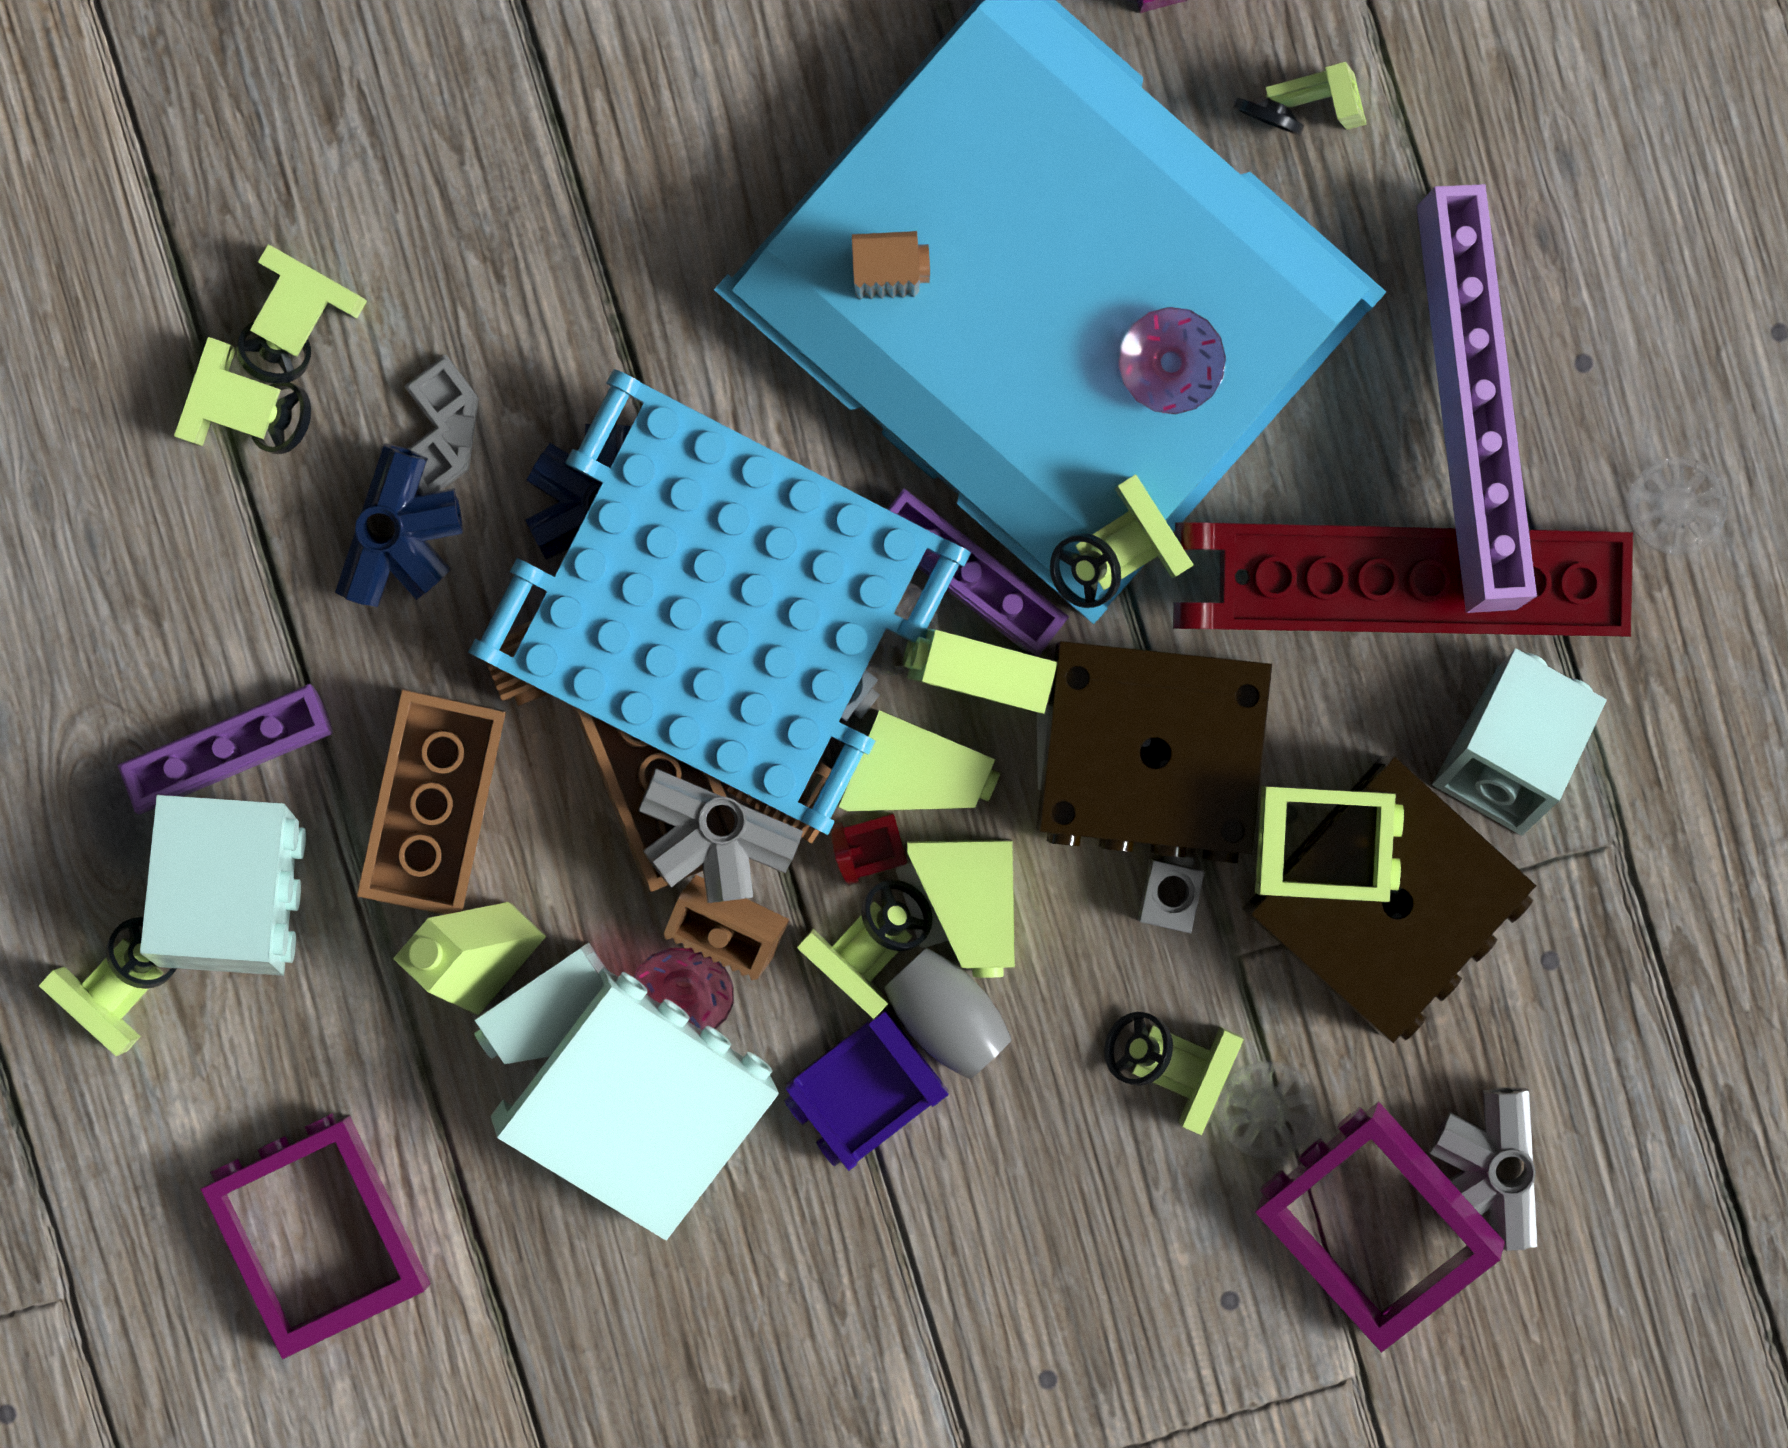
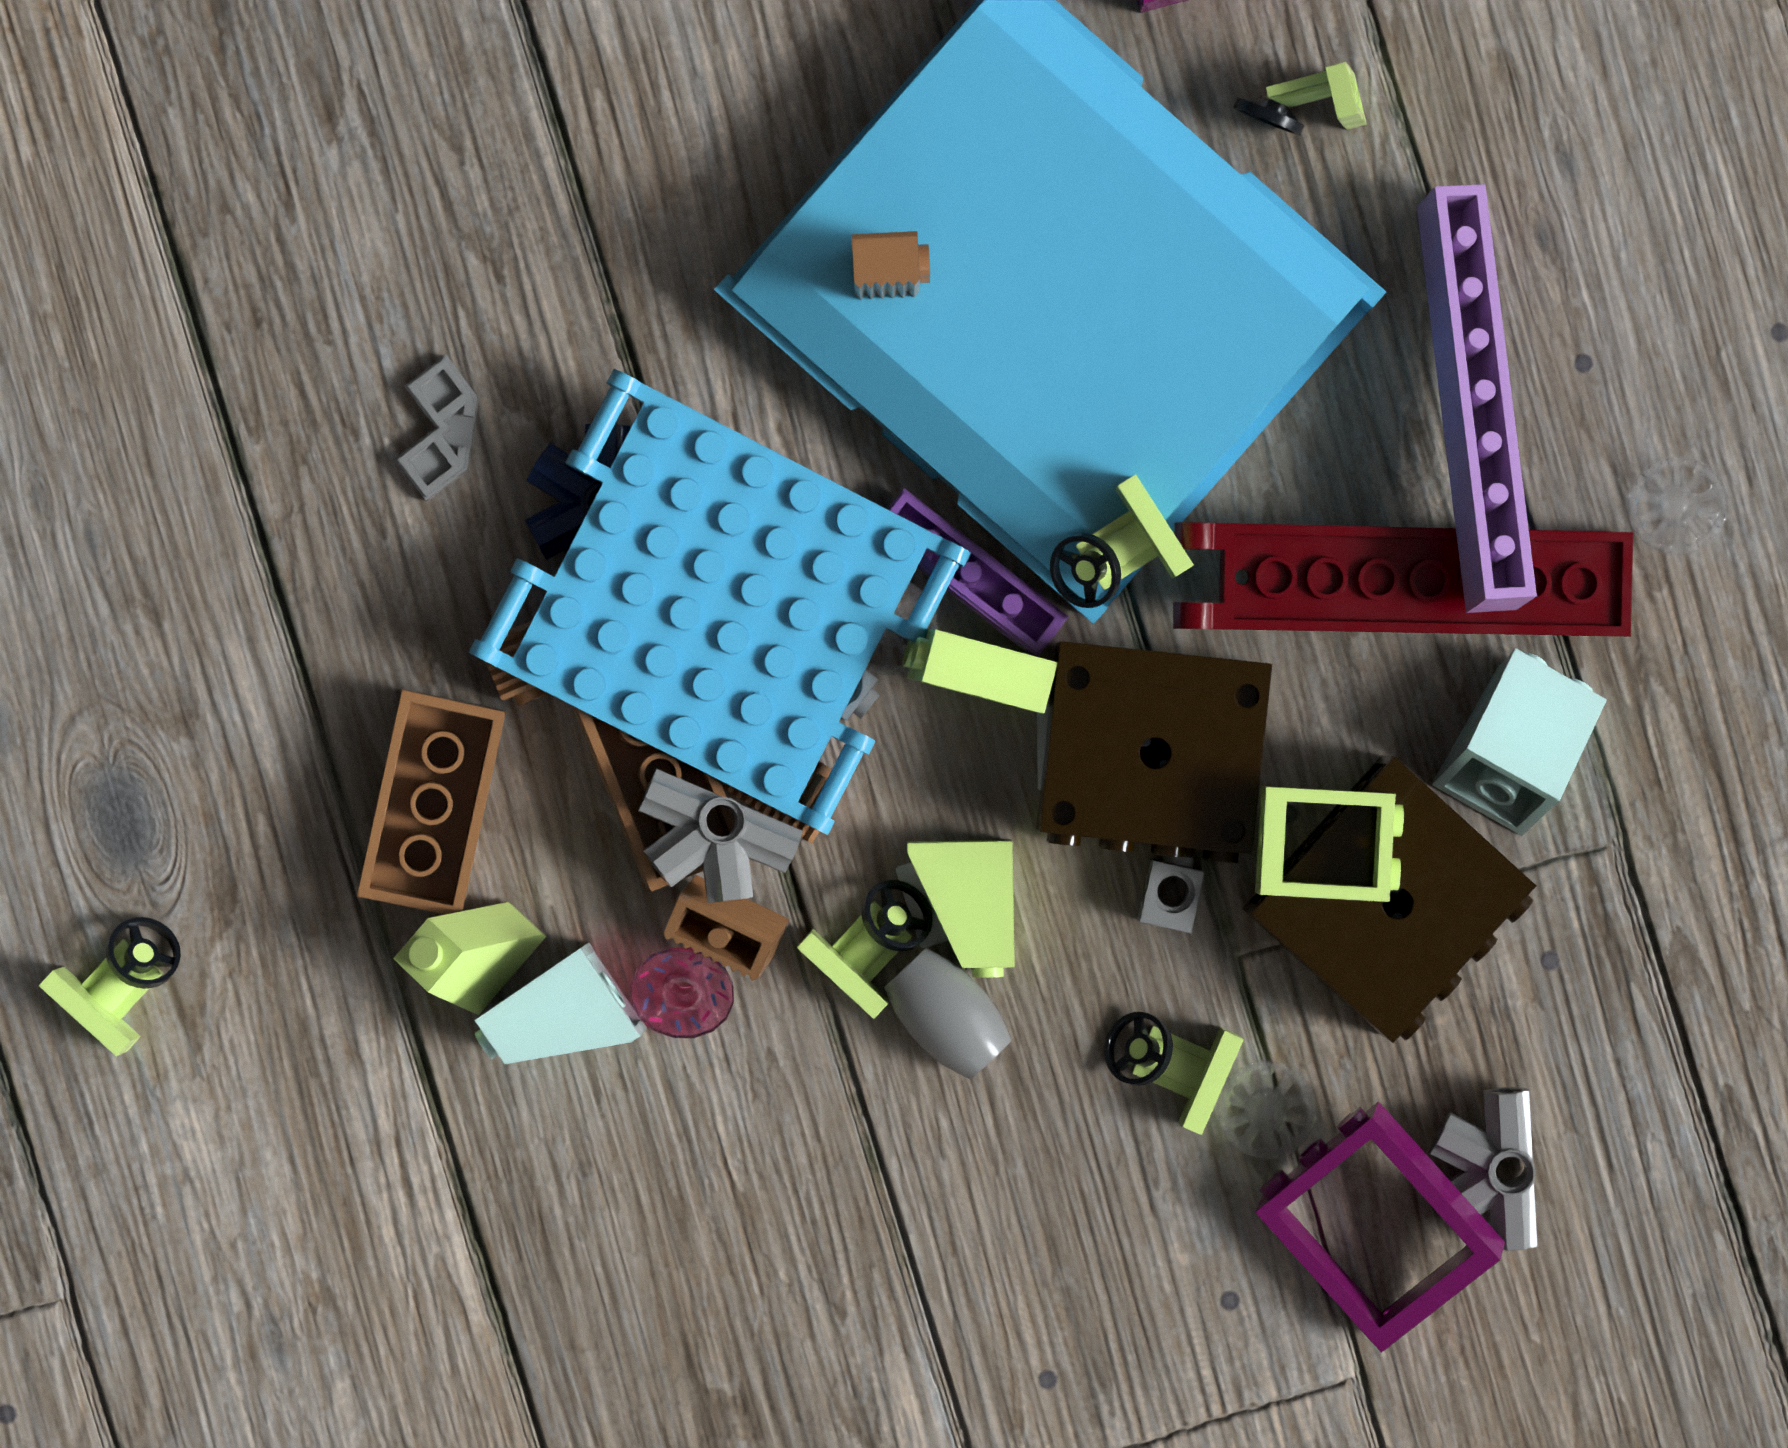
medium lavender brick [117,684,333,815] -> none
light aqua container [140,795,306,976] -> none
yellowish green piece [174,337,311,454] -> none
magenta window [201,1113,431,1360] -> none
yellowish green piece [237,244,367,384] -> none
dark blue piece [335,443,464,607] -> none
light aqua panel [490,967,779,1241] -> none
dark purple panel [784,1008,949,1171] -> none
dark red tile [832,813,908,886] -> none
yellowish green slope [839,710,1000,811] -> none
dish [1118,307,1226,415] -> none

